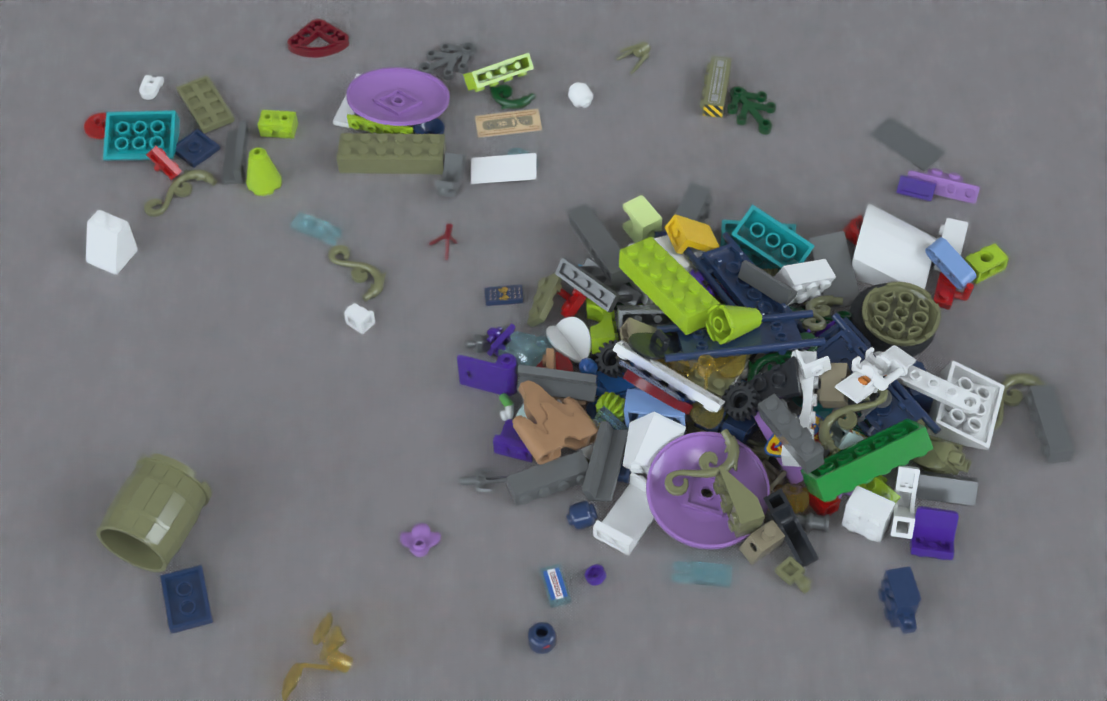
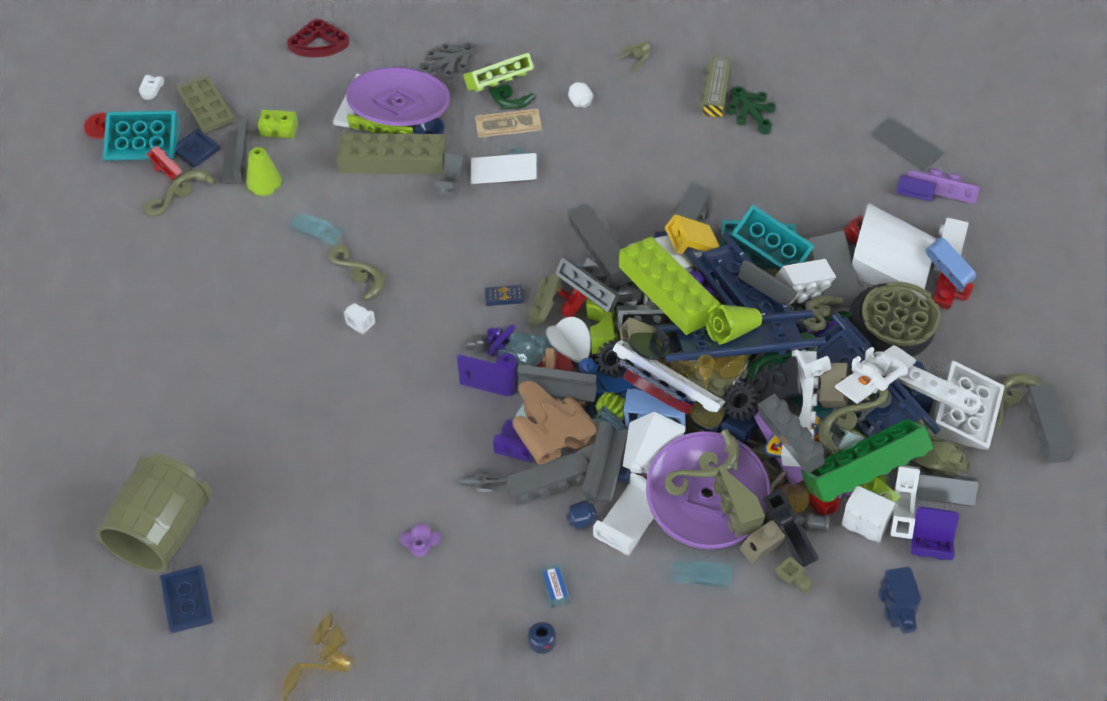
white slope [86,209,138,275] -> none
dark red plant [429,223,457,261] -> none
arm [499,393,514,421] -> none
dark purple tile [584,564,607,586] -> none
yellowish green piece [622,195,662,243] -> none
lime brick [964,243,1009,284] -> none

